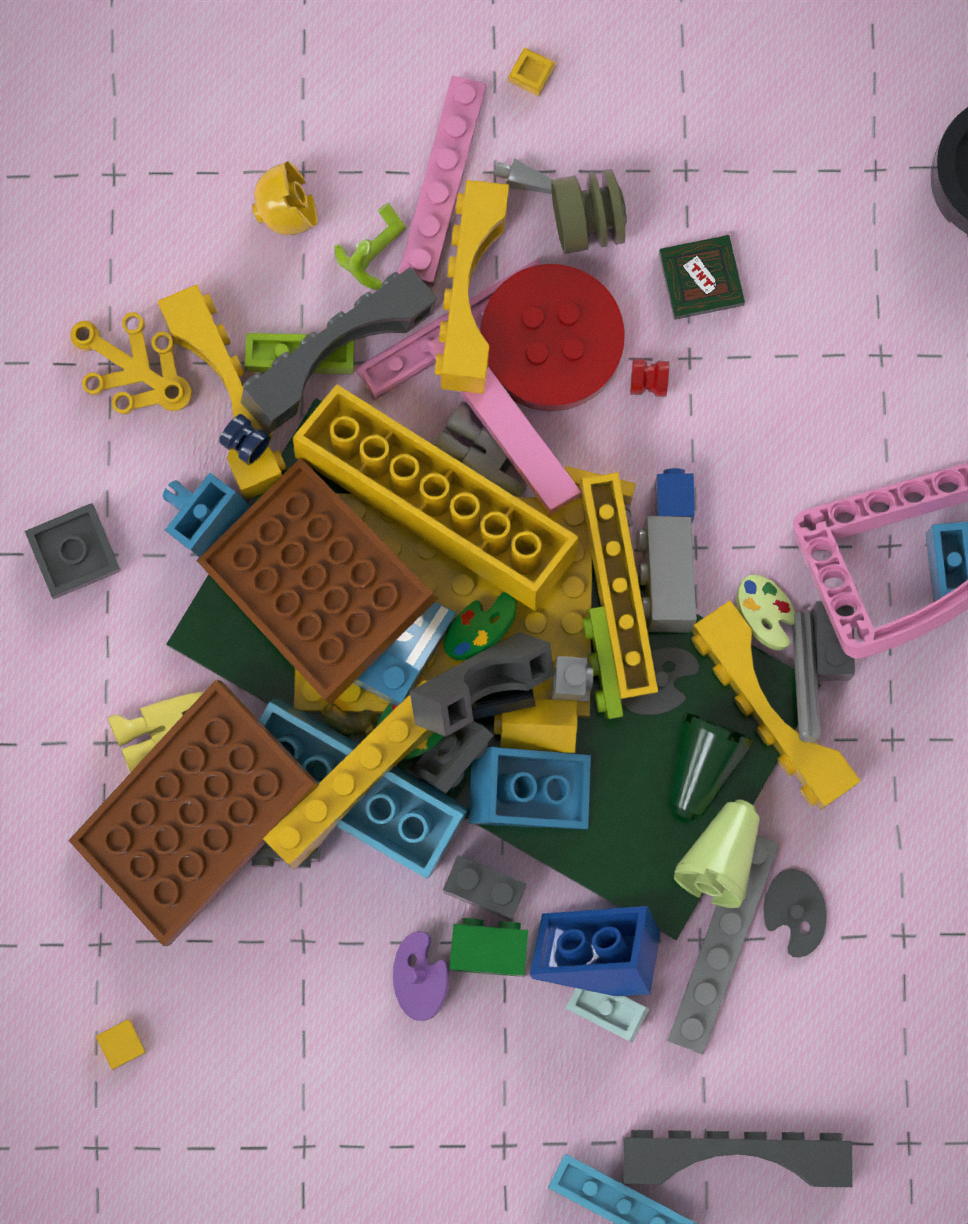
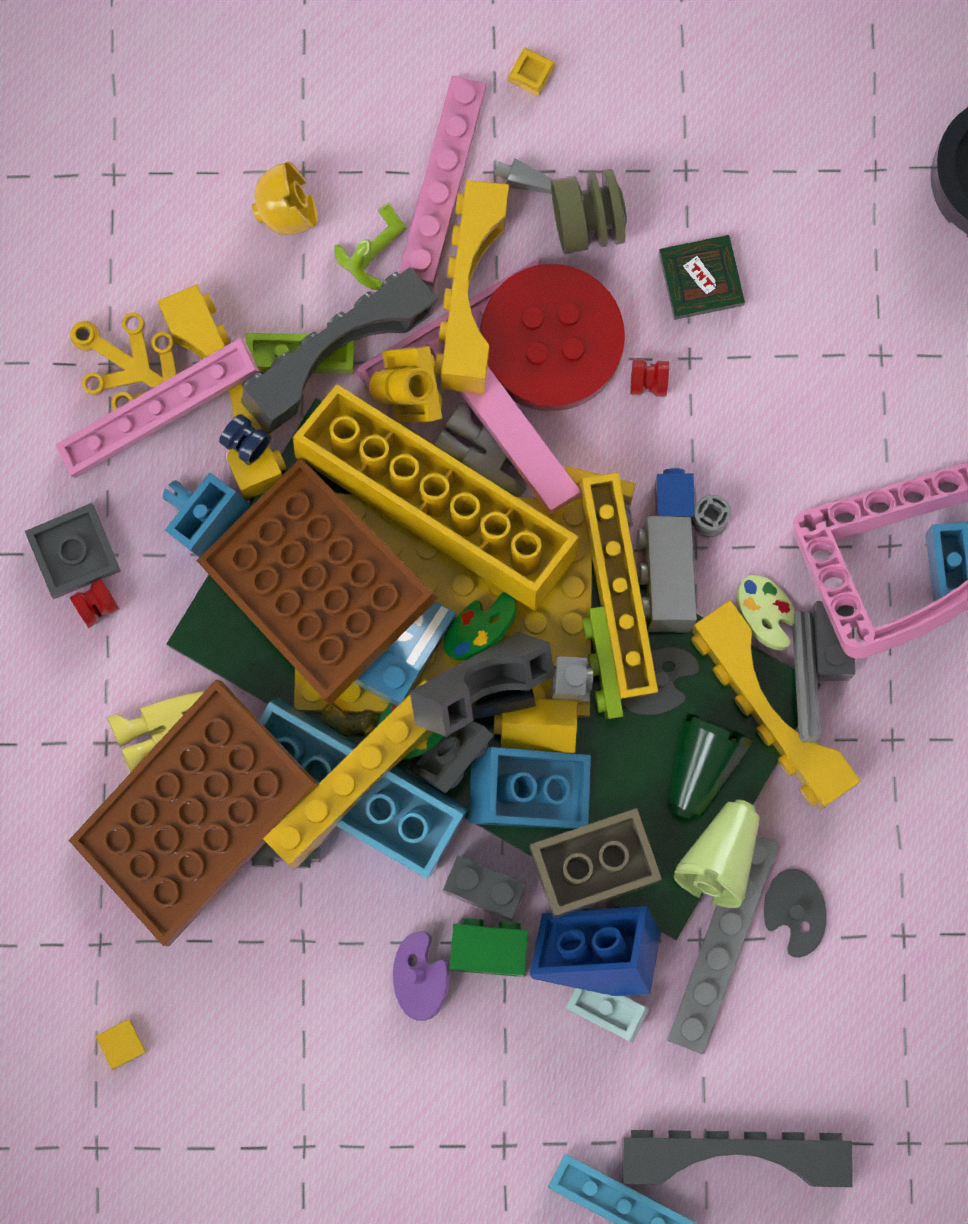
none -> bright pink plate [55,338,260,478]
none -> red wheel [69,579,120,628]
none -> yellow plate [369,346,443,422]
none -> dark tan brick [529,808,662,919]
none -> light grey wheel [692,495,731,537]

